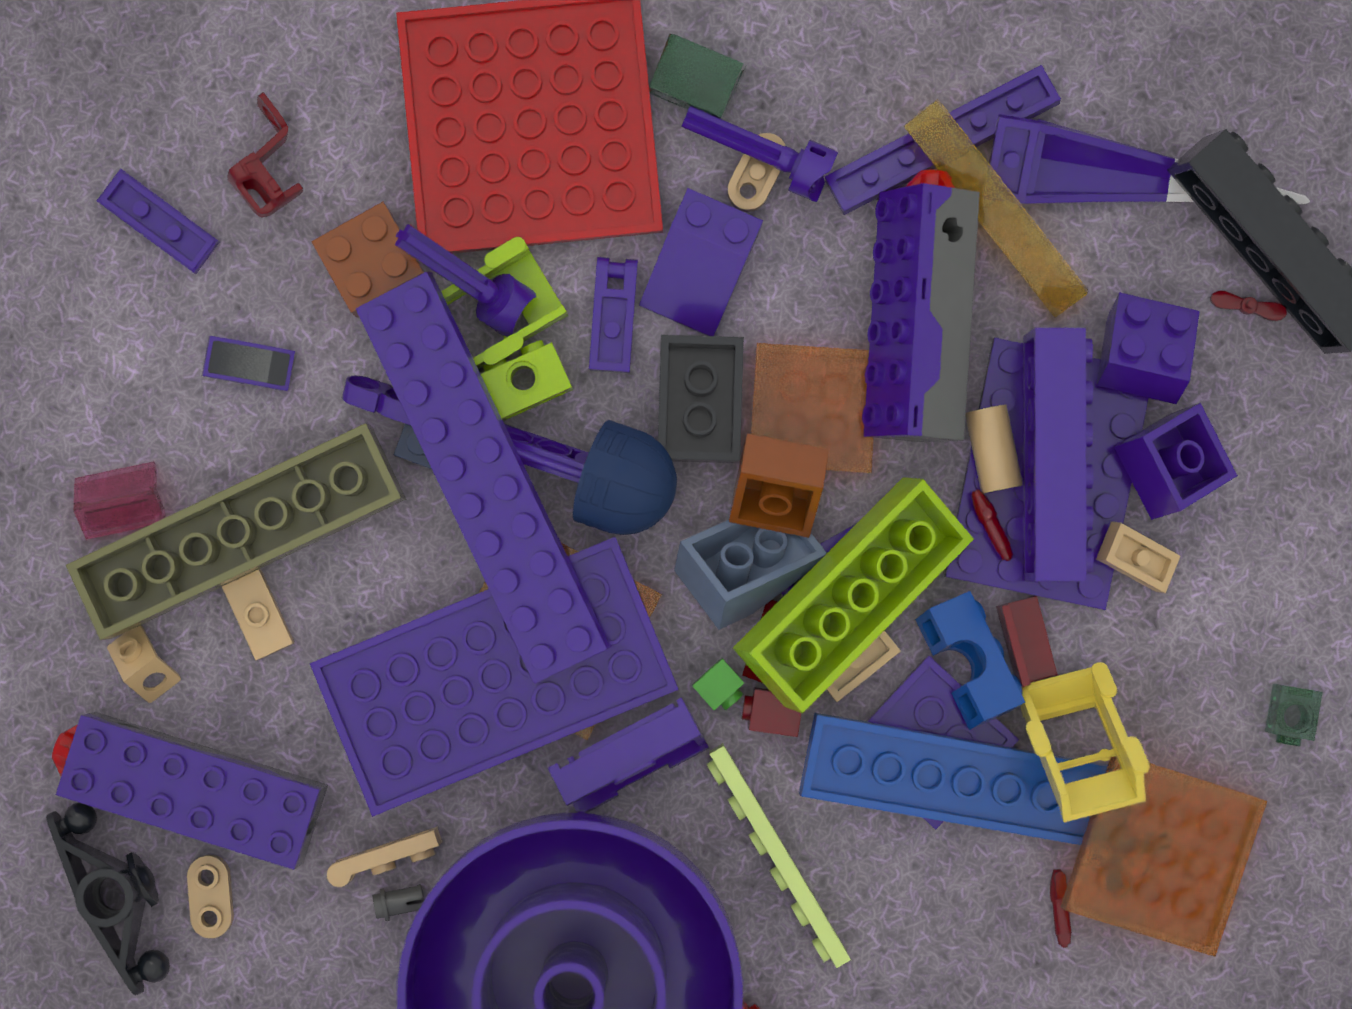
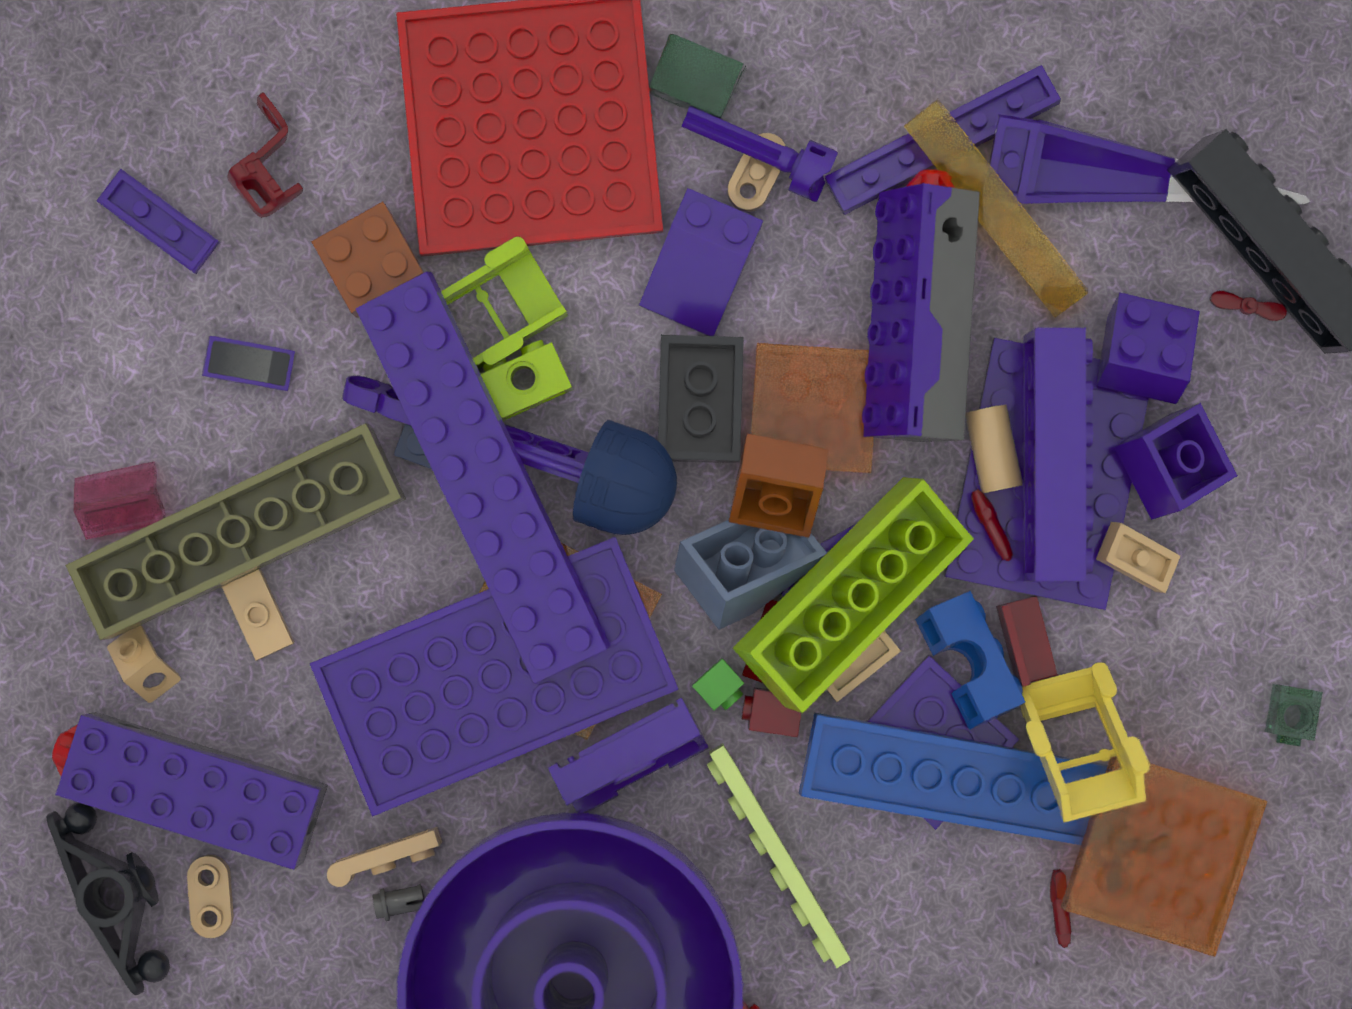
dark purple piece [395,224,536,337] -> none
dark purple plate [589,257,638,373] -> none

